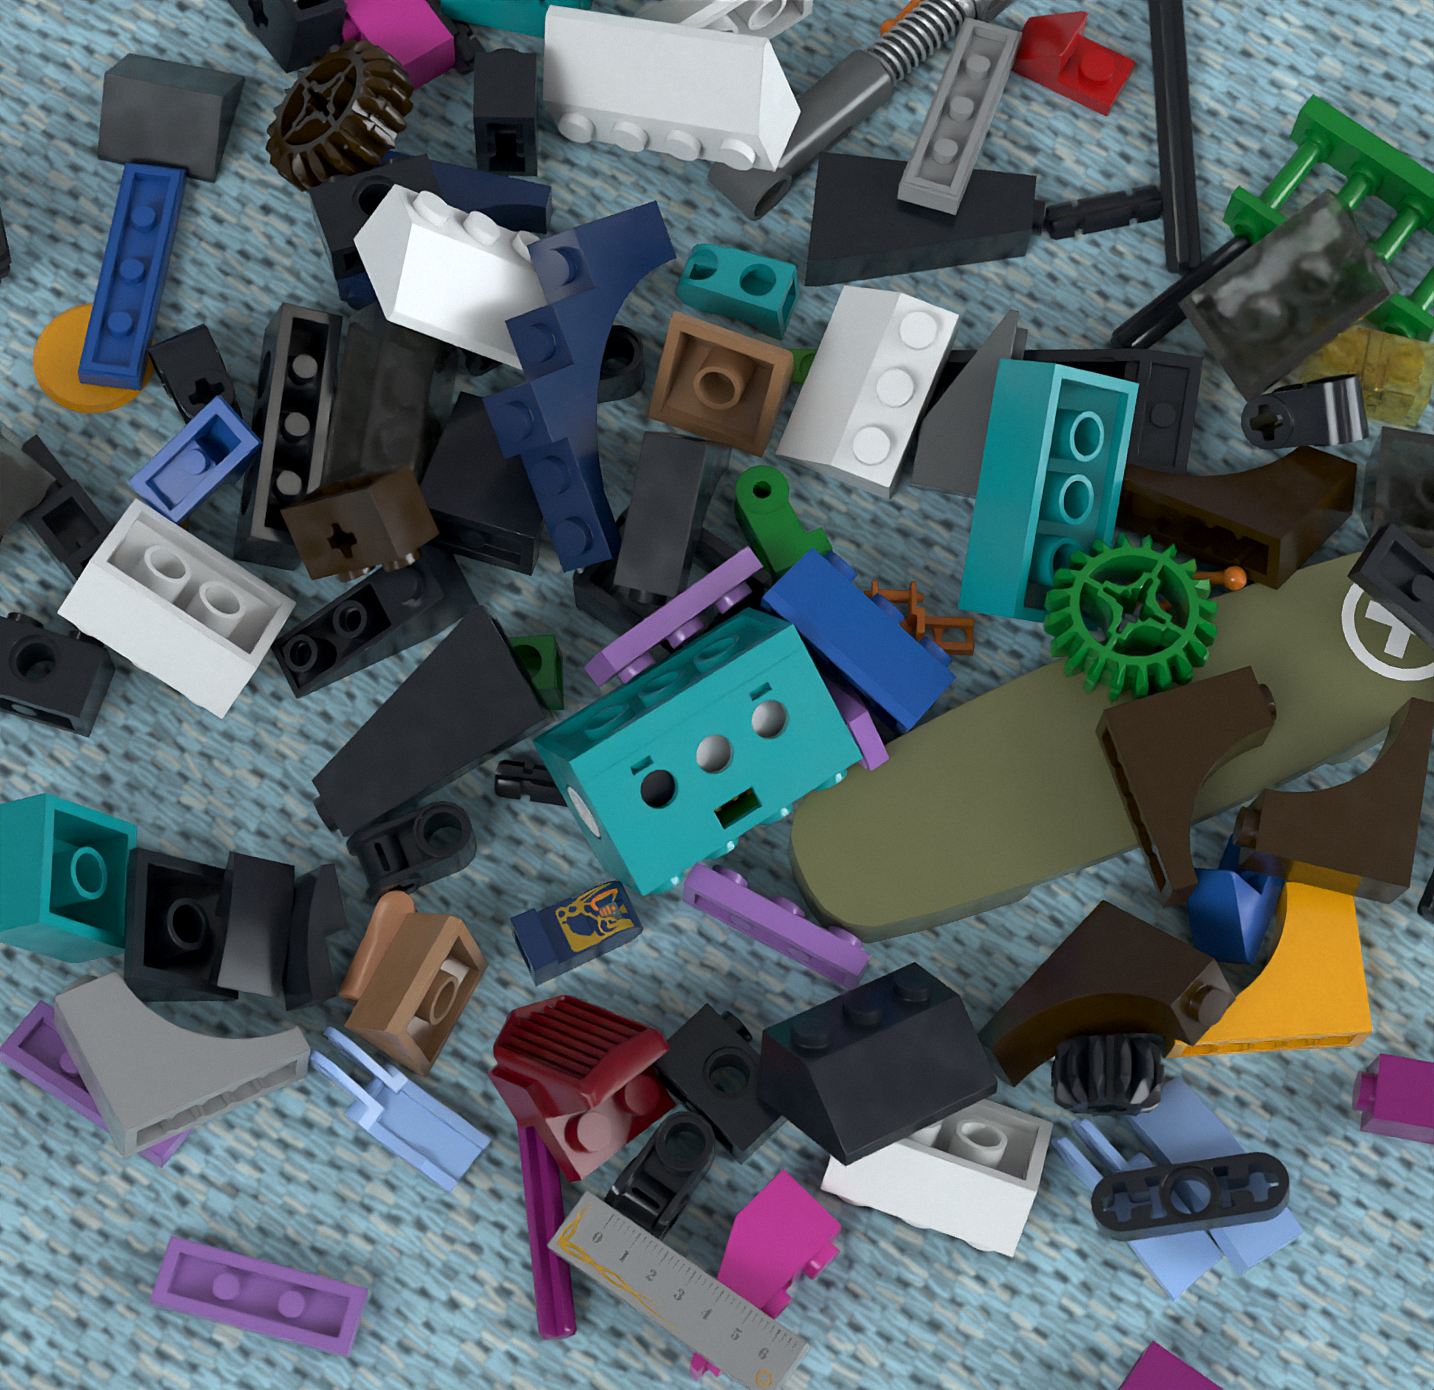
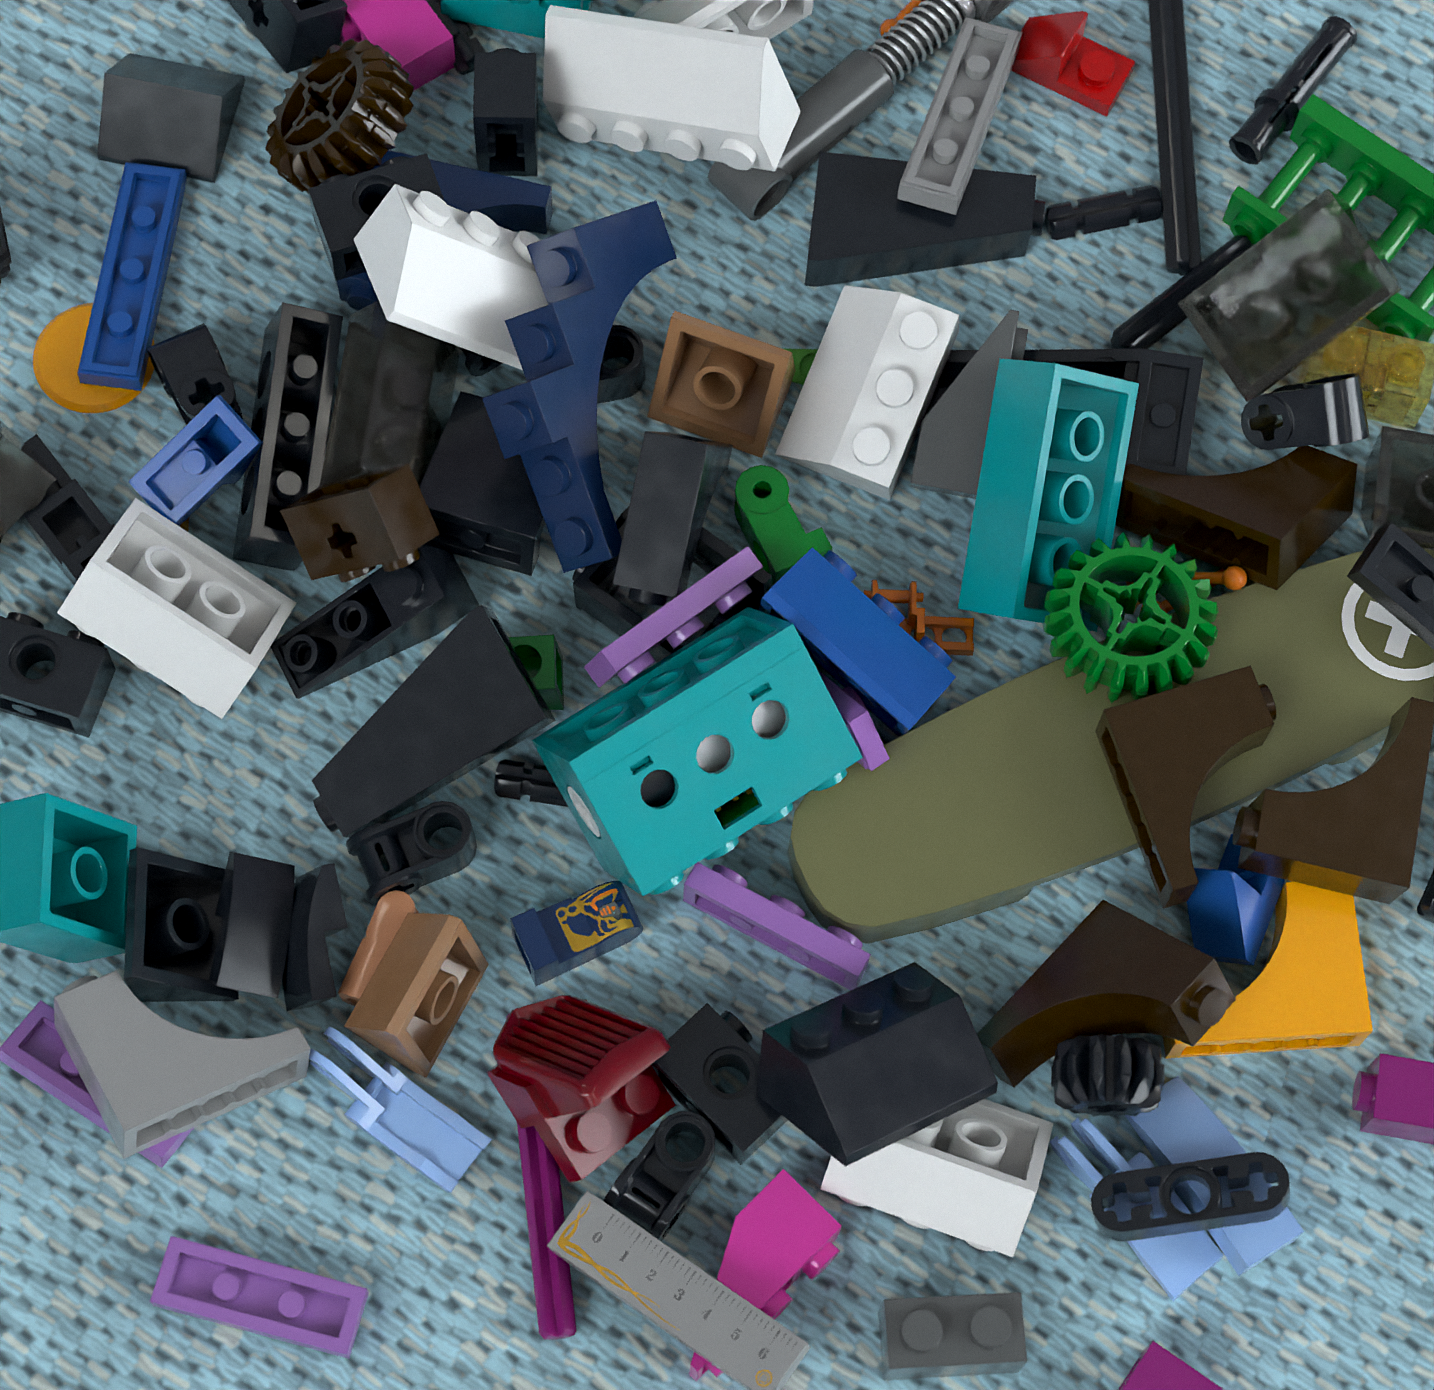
teal leg [675,243,800,341] -> none
none -> dark grey brick [878,1292,1027,1380]
none -> black pin [1229,16,1357,165]

